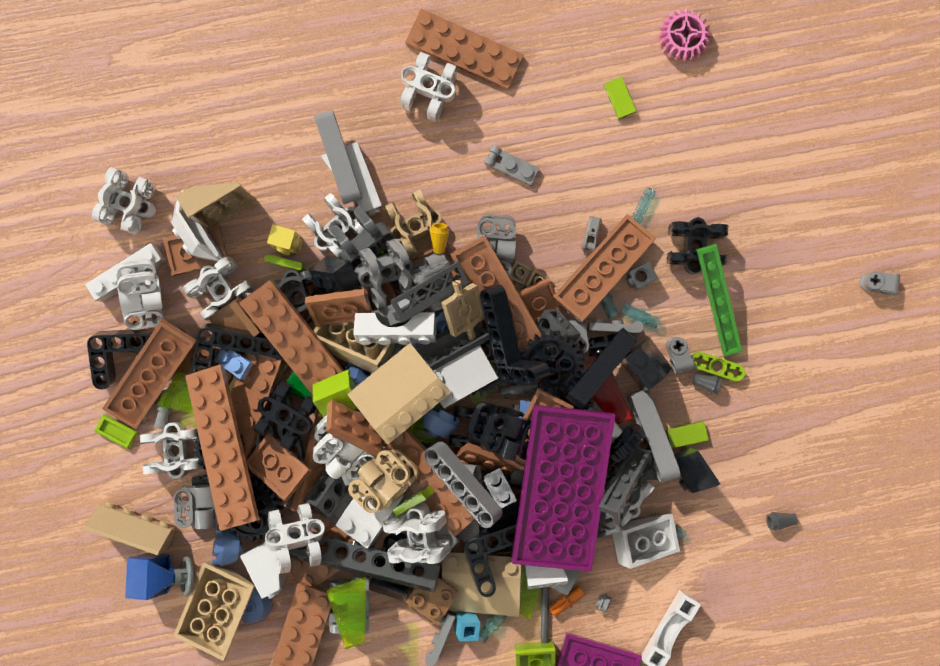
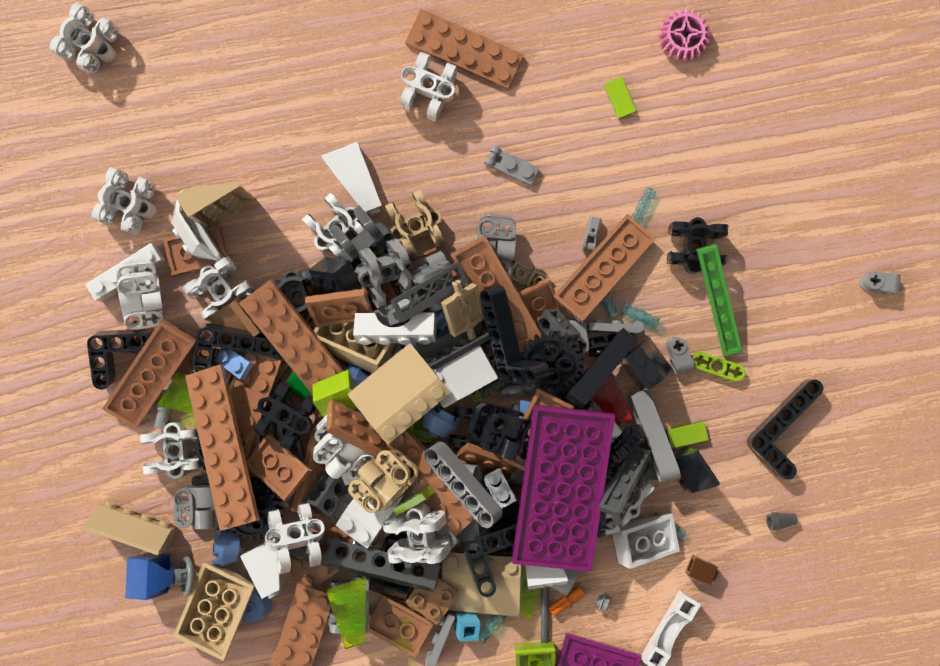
lime tile [94,414,139,449] -> none
lime tile [264,254,306,272] -> none
light yellow brick [267,224,303,256] -> none
light grey beam [314,109,362,204] -> none
yellow cone [430,223,449,254] -> none
dark grey brick [626,262,659,291] -> none
dark grey cone [692,373,722,394] -> none
none -> white piece [50,2,119,75]
none -> nougat plate [369,595,434,658]
none -> reddish brown brick [685,555,718,585]
none -> black beam [747,379,823,479]

